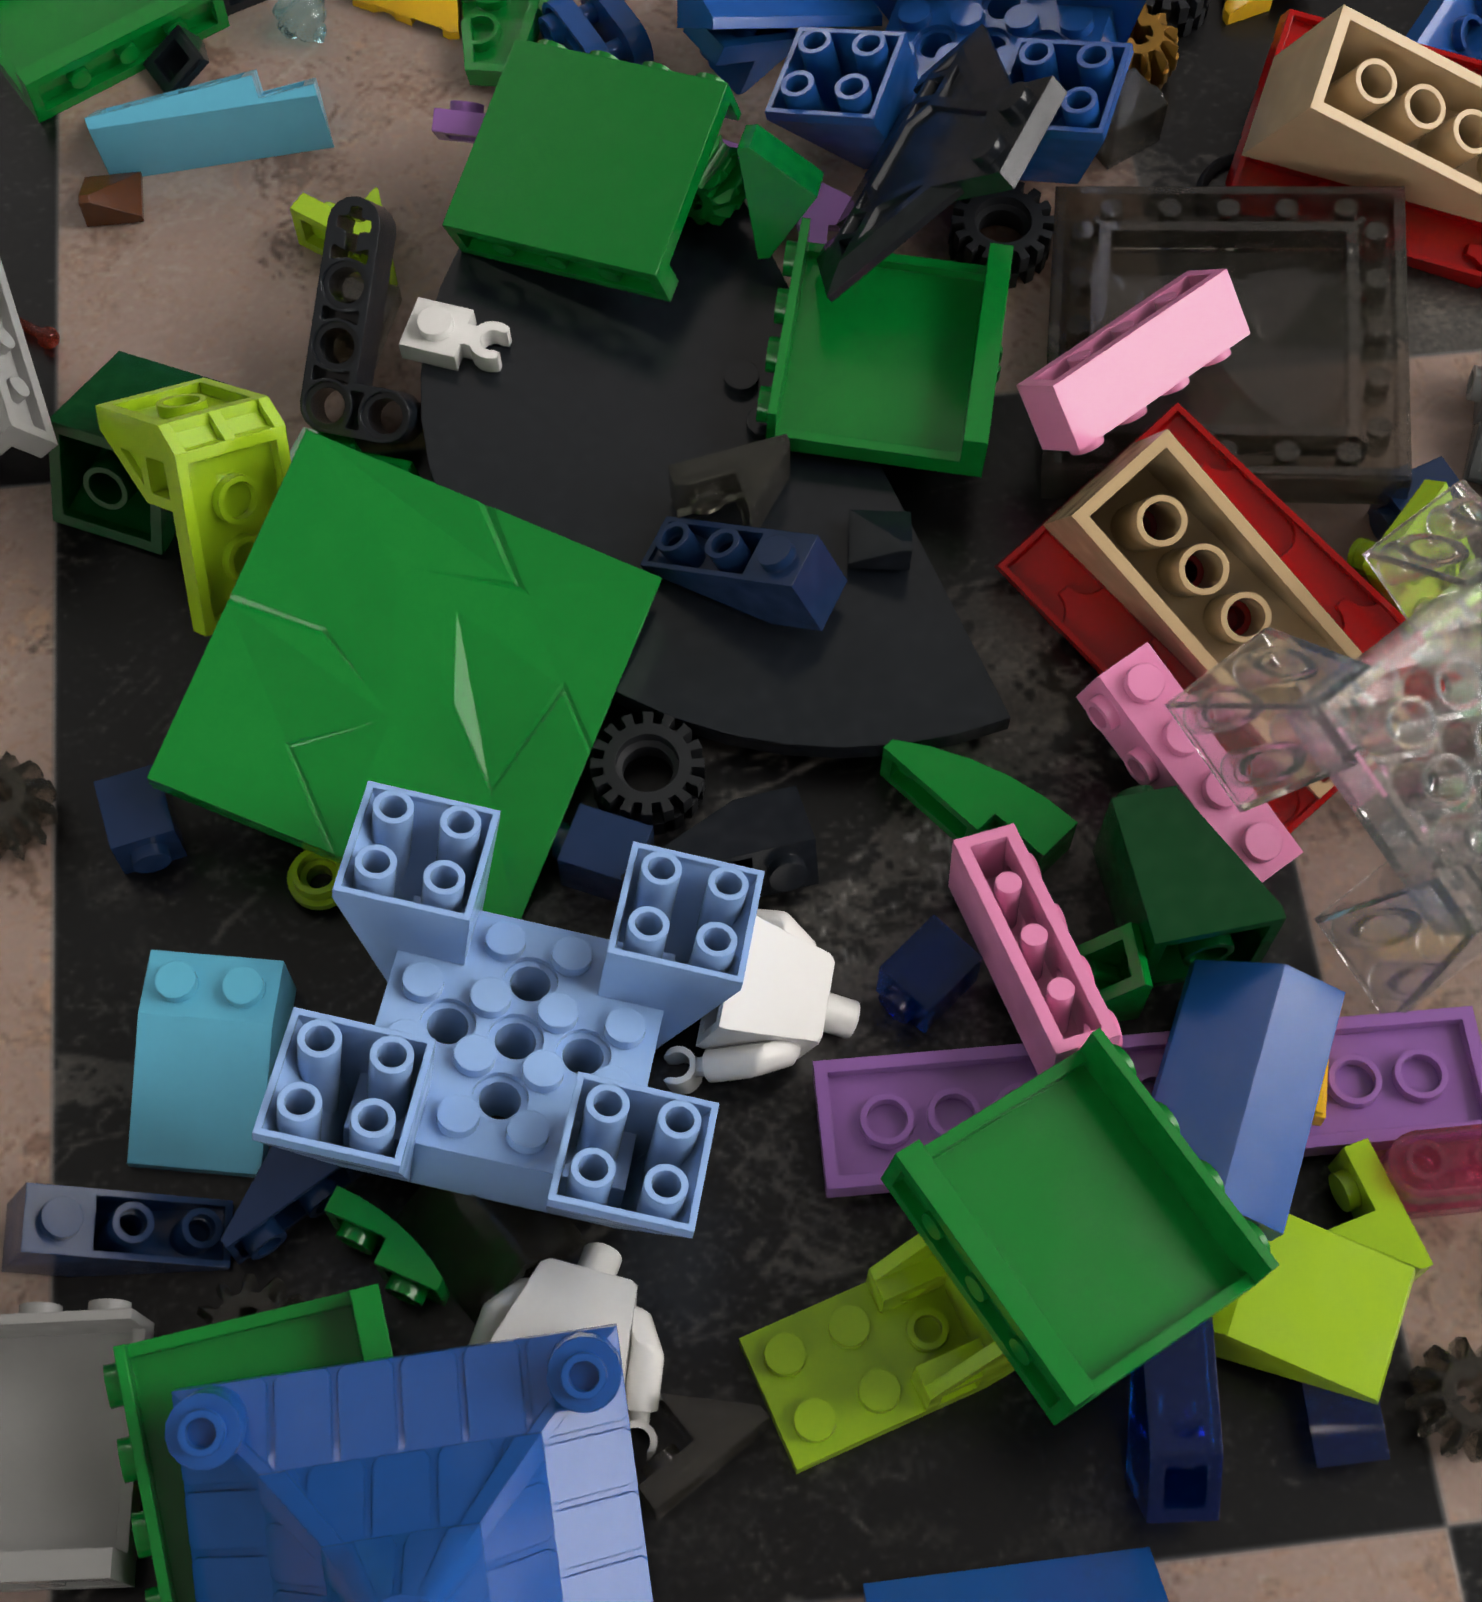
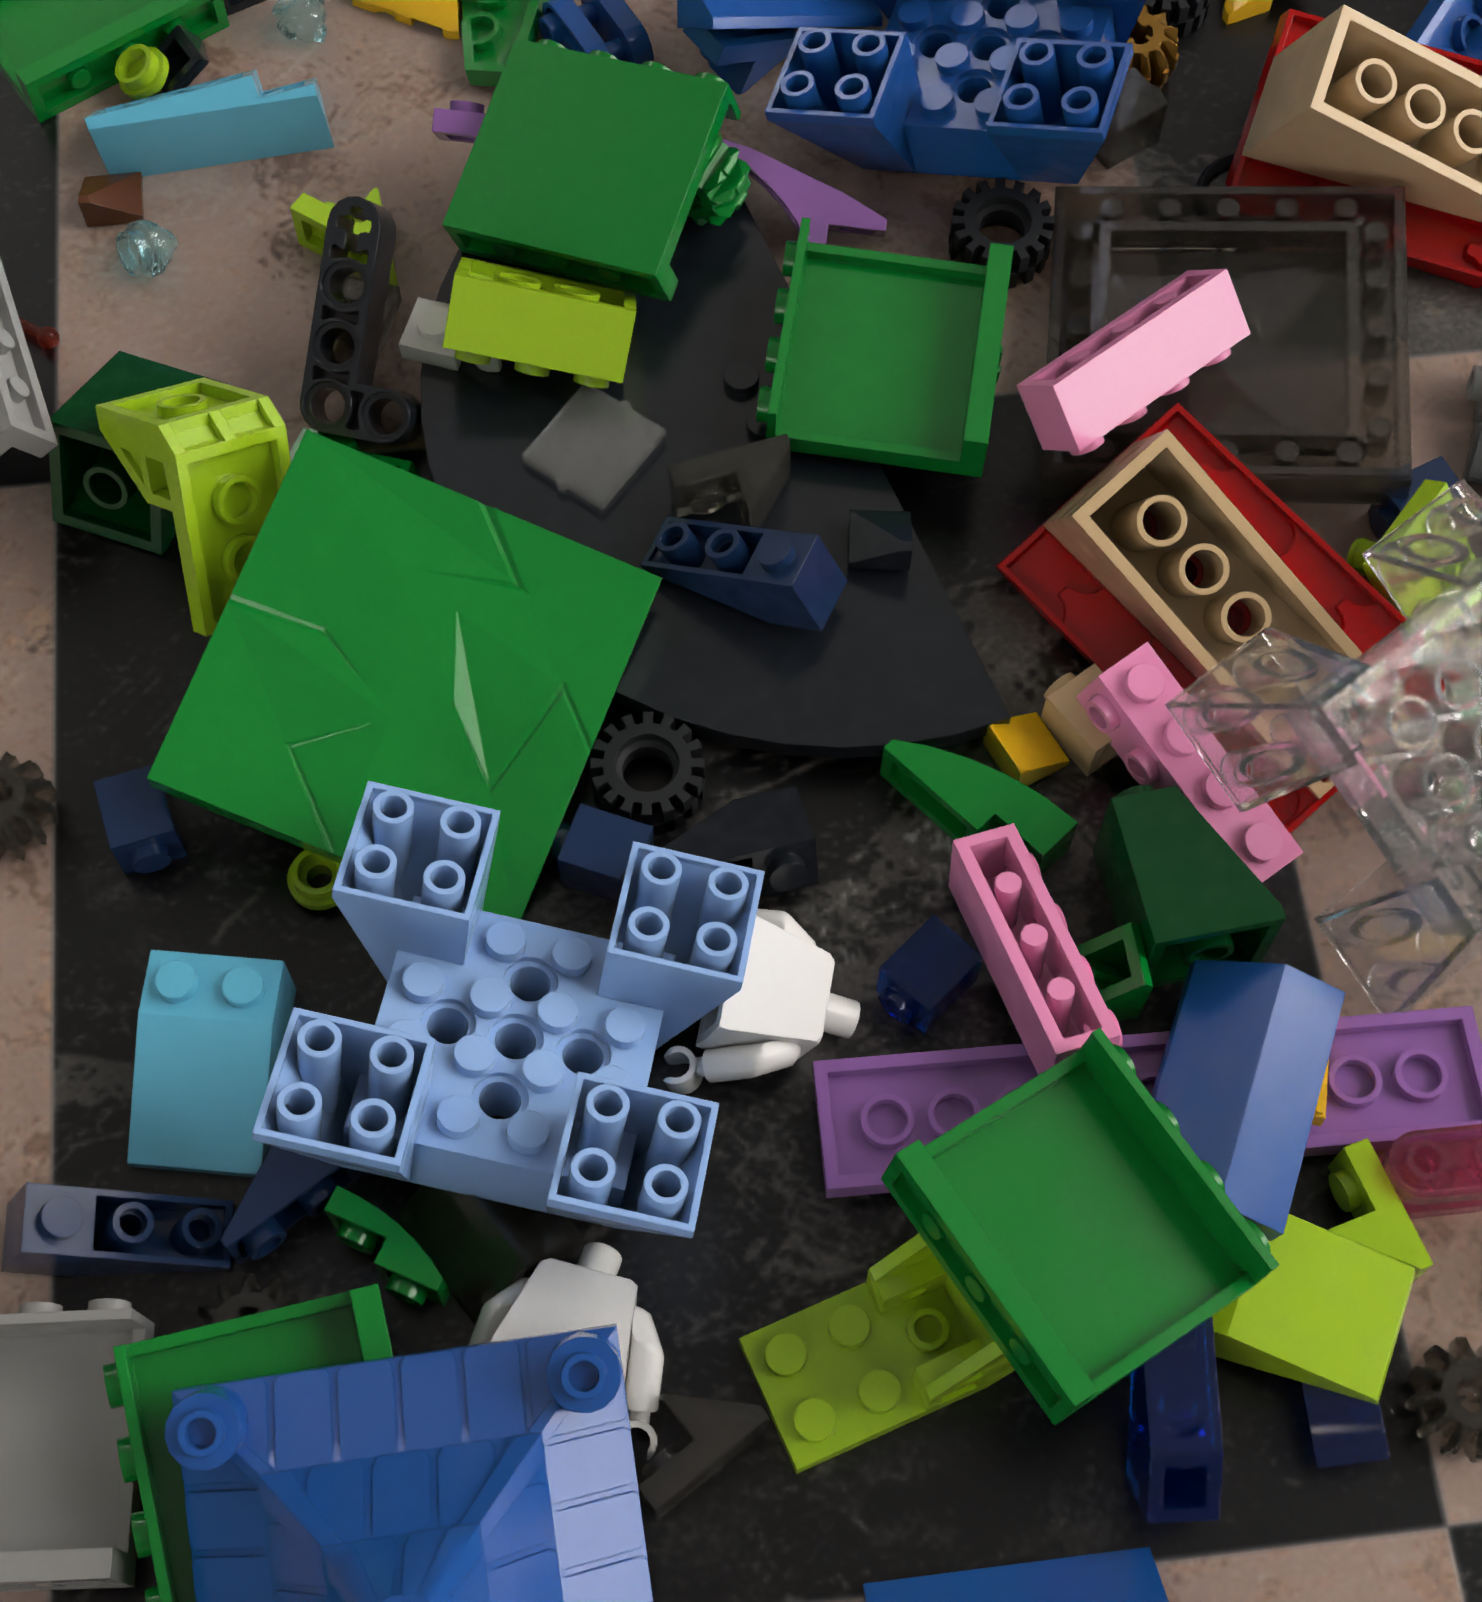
green slope [737,124,824,259] -> none
black plate [816,24,1067,302] -> none
none -> lime plate [115,44,169,100]
none -> clear light blue plate [116,220,178,278]
none -> lime slope [442,257,637,388]
none -> clear piece [522,385,666,510]
none -> yellow slope [983,712,1070,786]
none -> tan brick [1041,663,1118,777]

